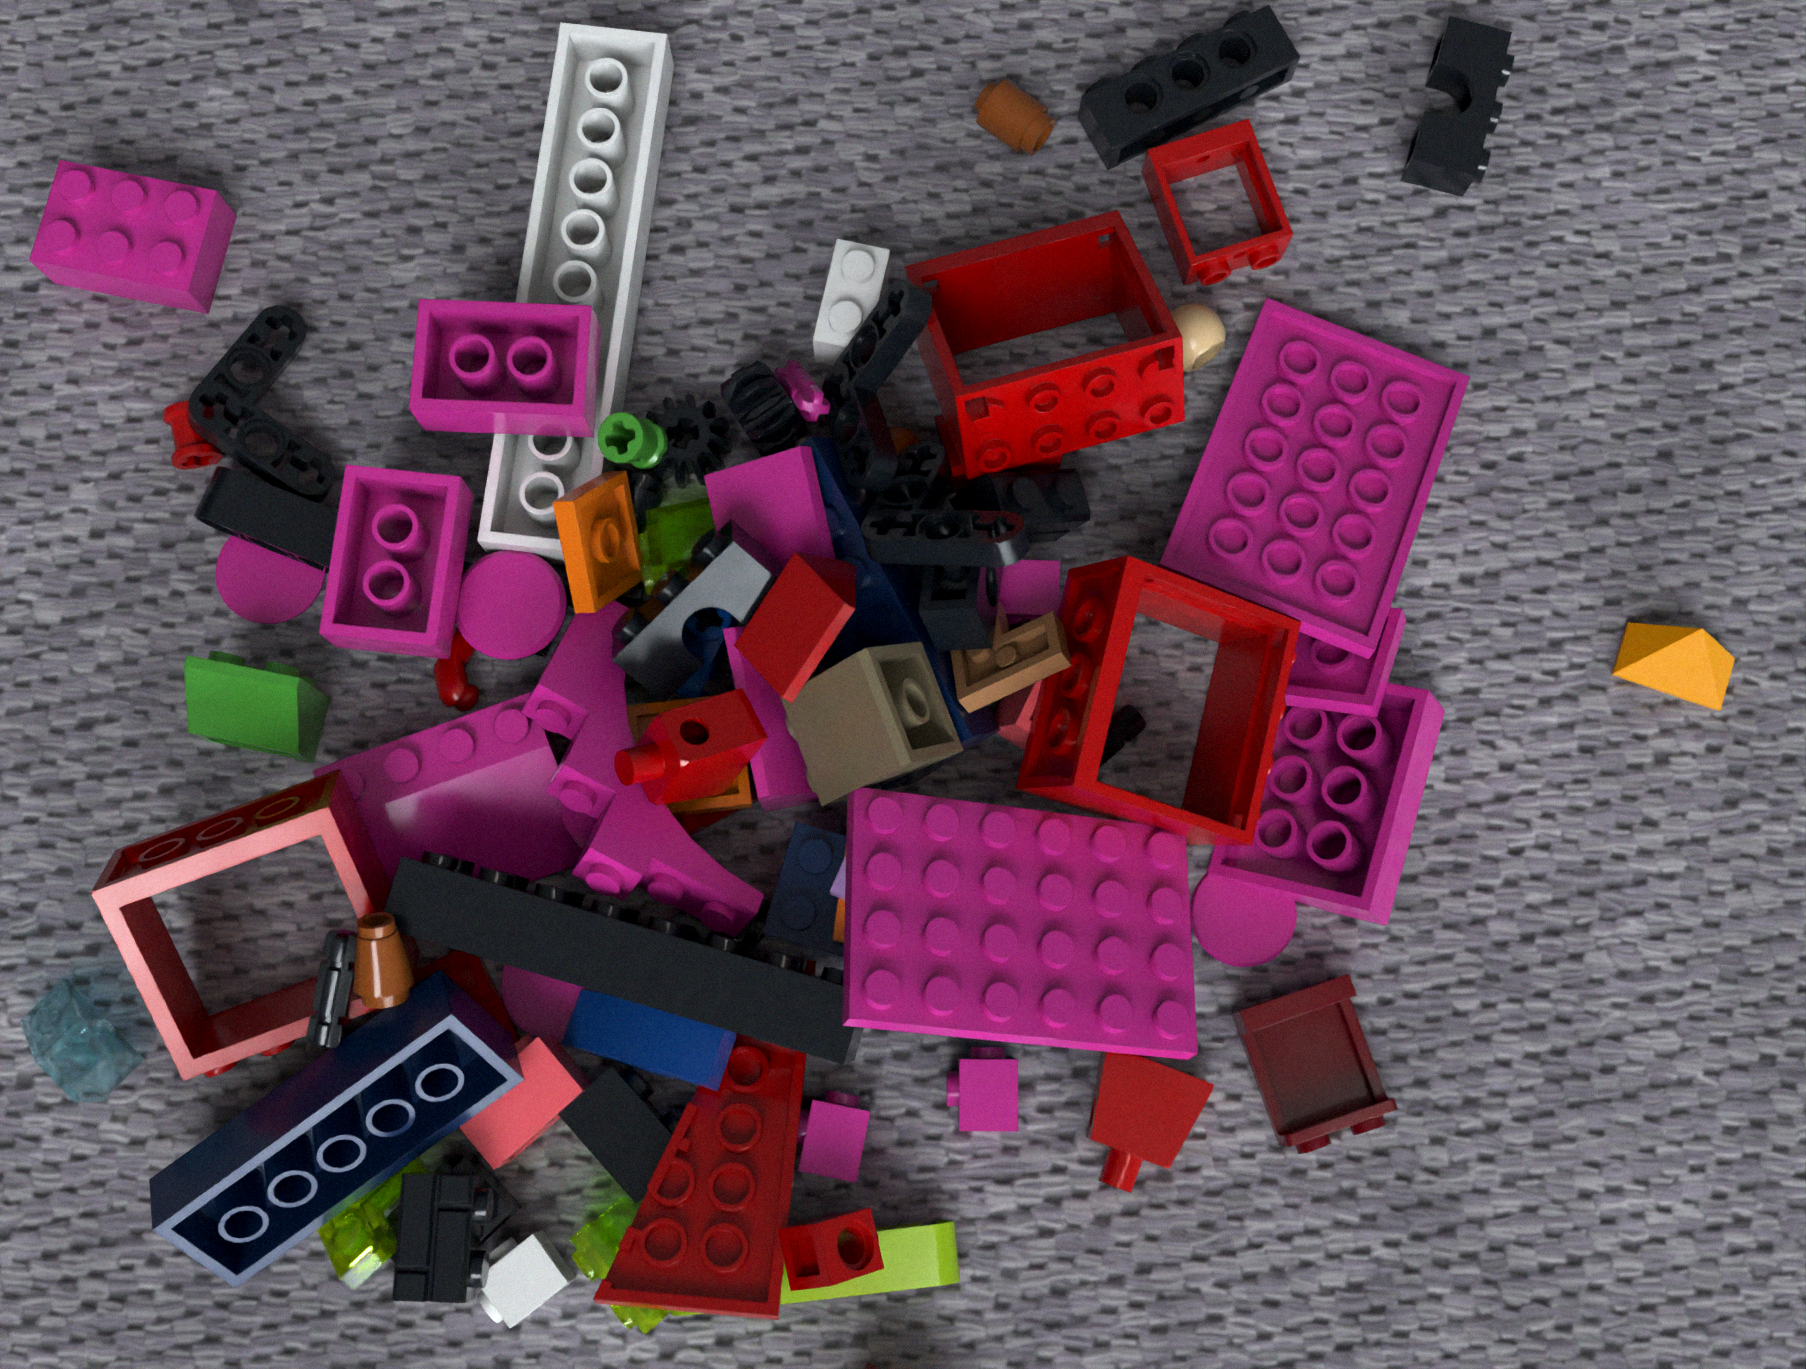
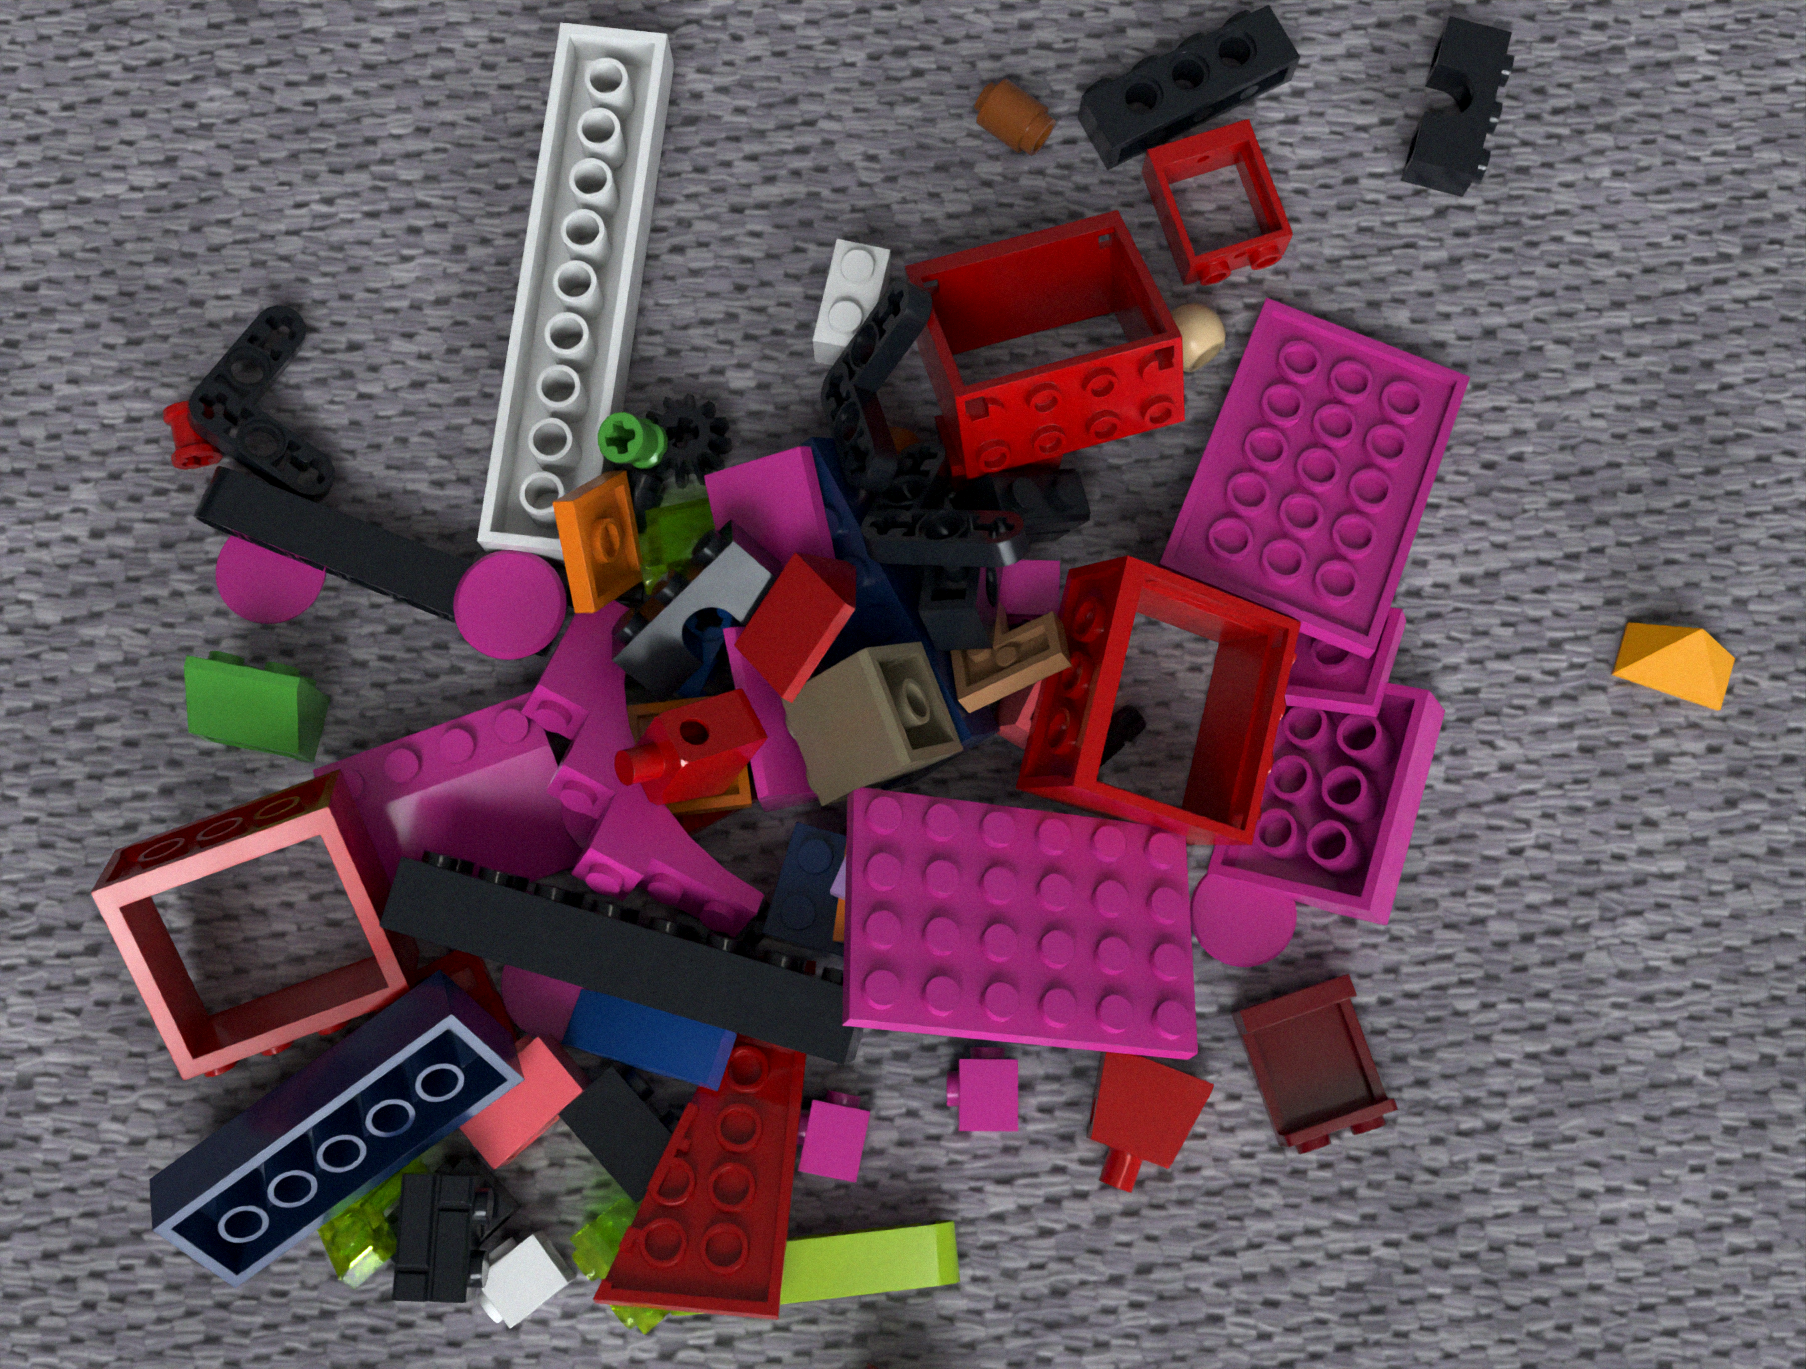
clear light blue slope [20,979,144,1103] -> none
dark pink brick [29,160,237,314] -> none
black axle [306,929,356,1048] -> none
dark pink brick [319,464,474,659] -> none
dark orange cone [353,912,415,1009] -> none
dark pink brick [409,299,602,438] -> none
red arm [433,627,480,712] -> none
black gear [721,360,806,457] -> none
dark pink axle [774,360,831,422] -> none
red brick [778,1207,884,1291] -> none

